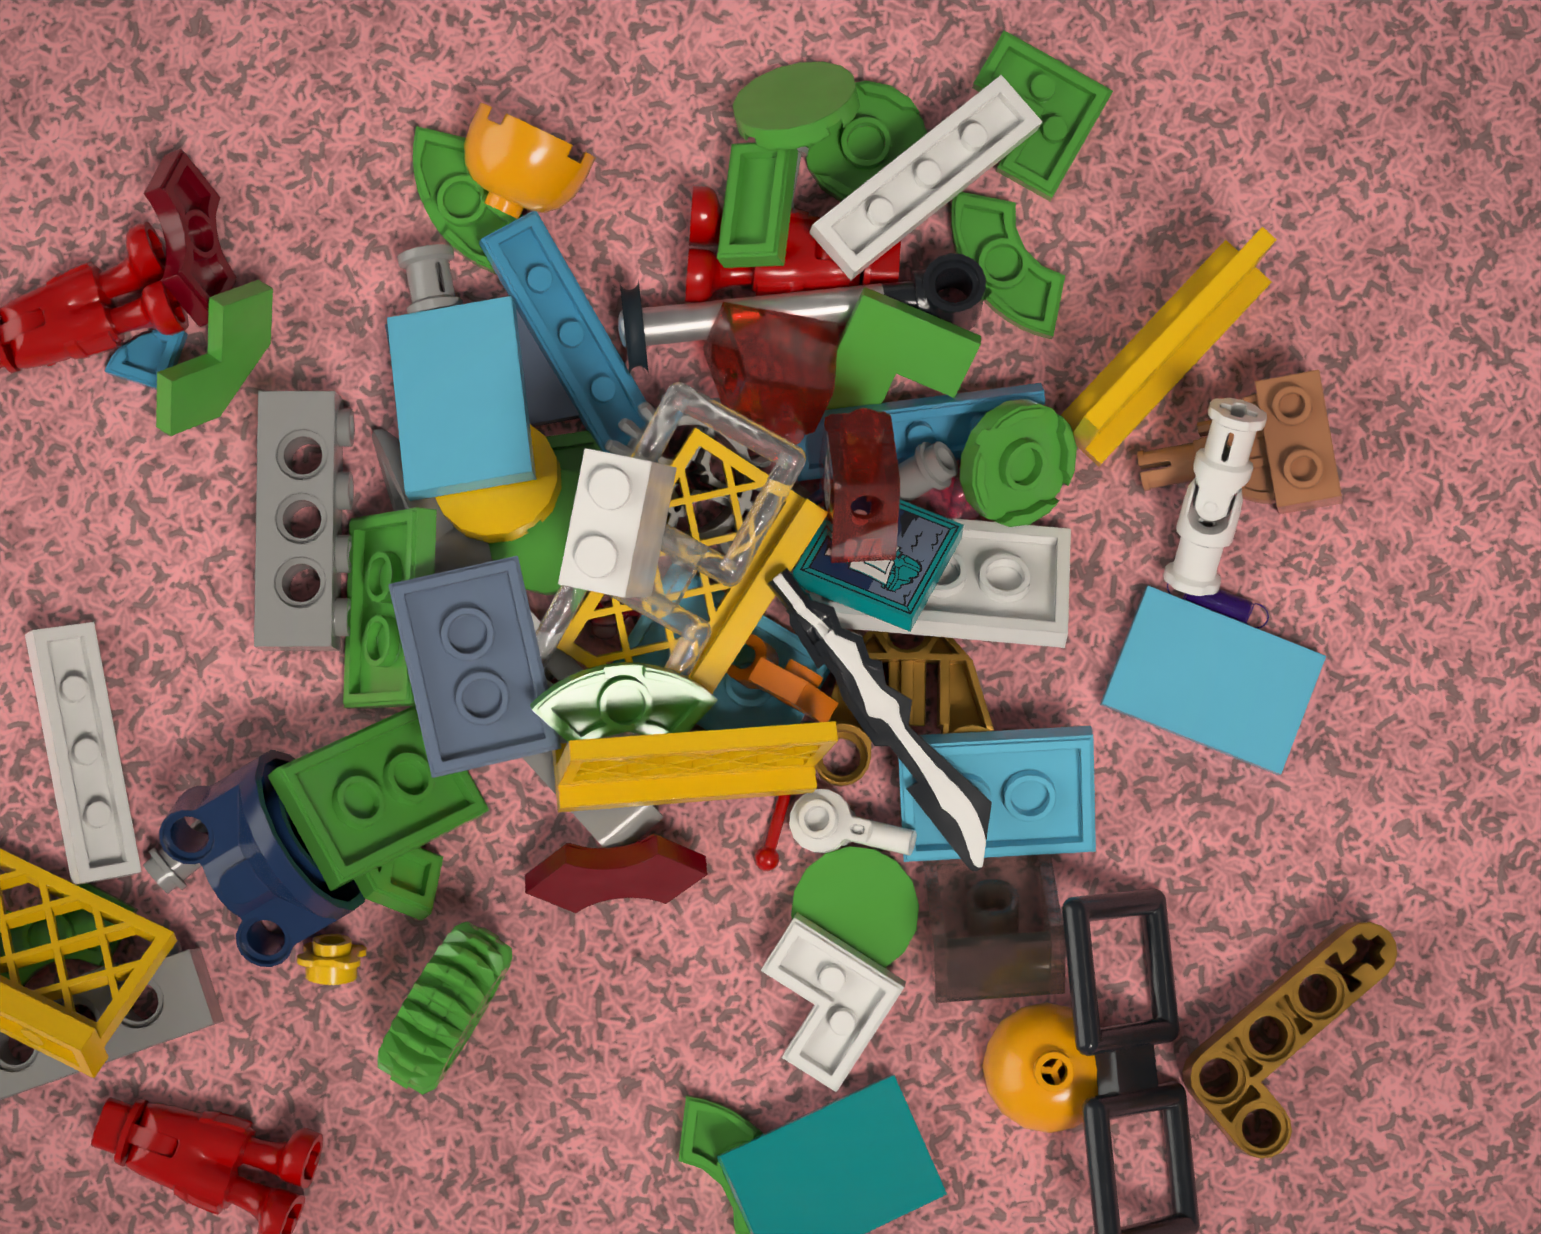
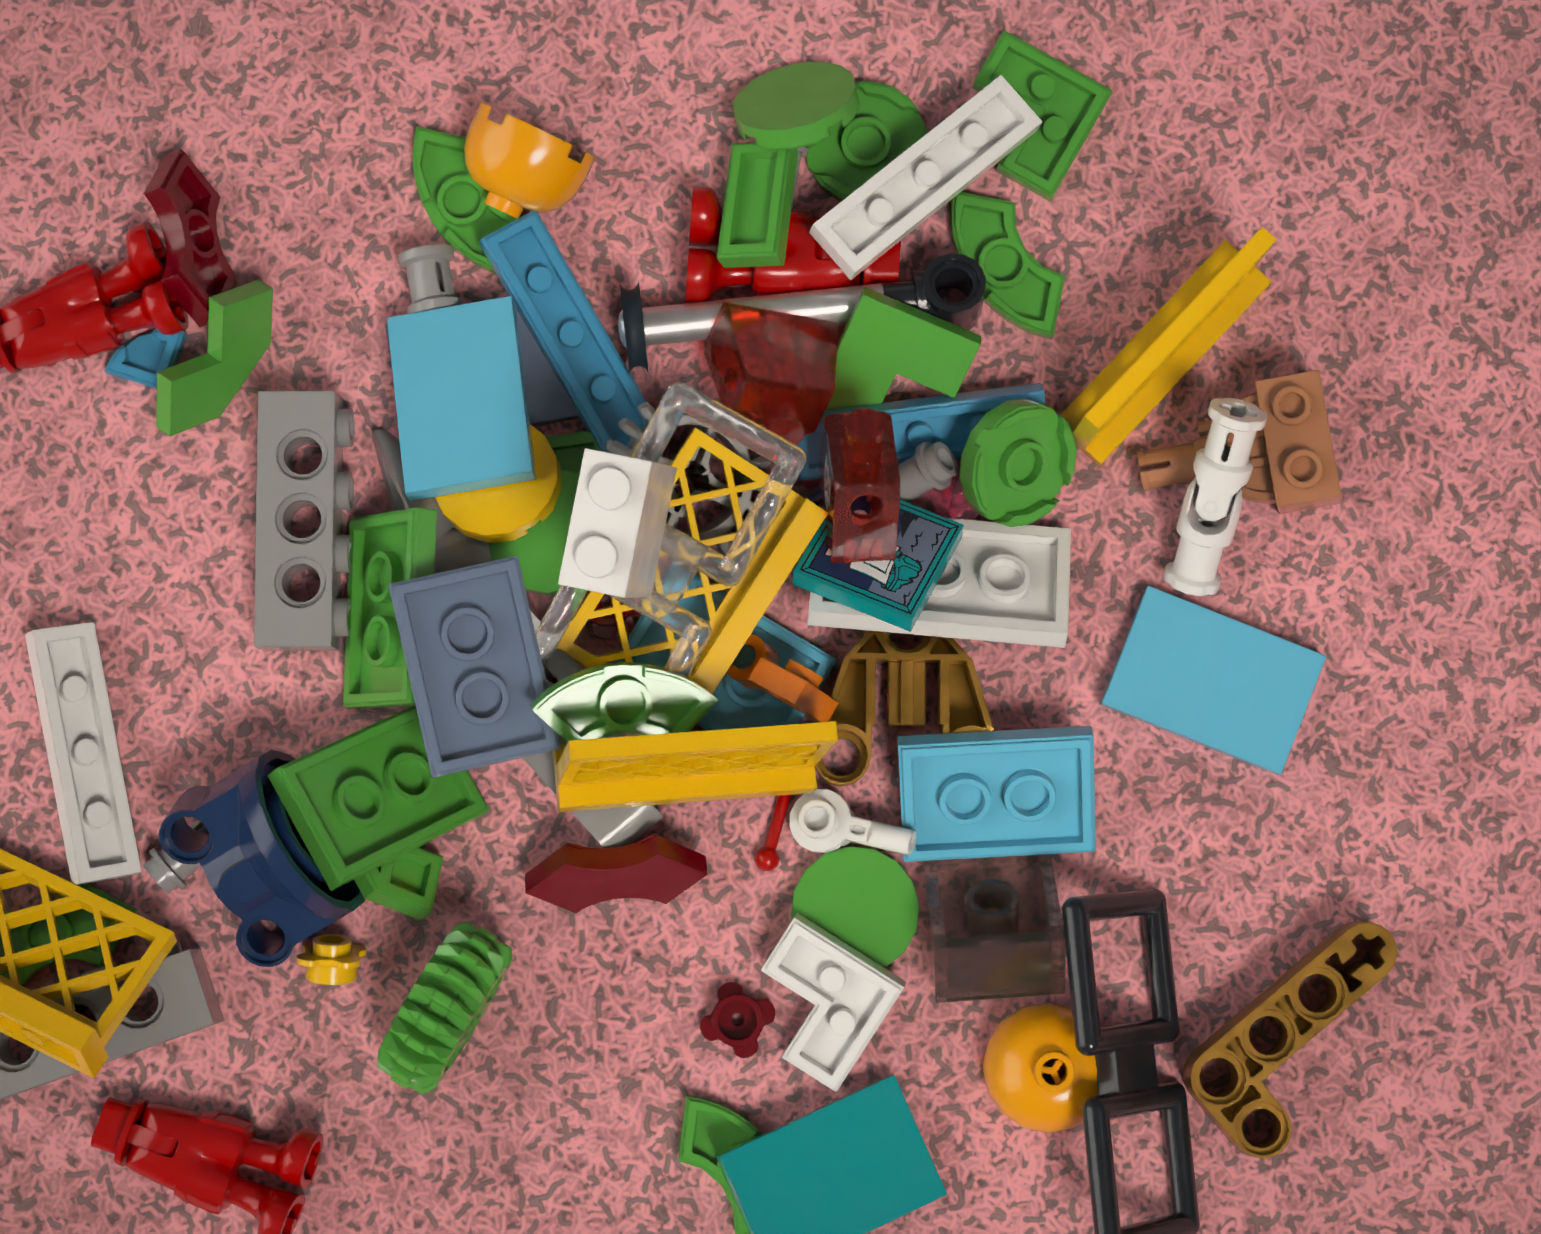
black sword [767,568,992,871] -> none
dark purple piece [1167,583,1269,629] -> none
none -> dark red plate [700,982,775,1058]

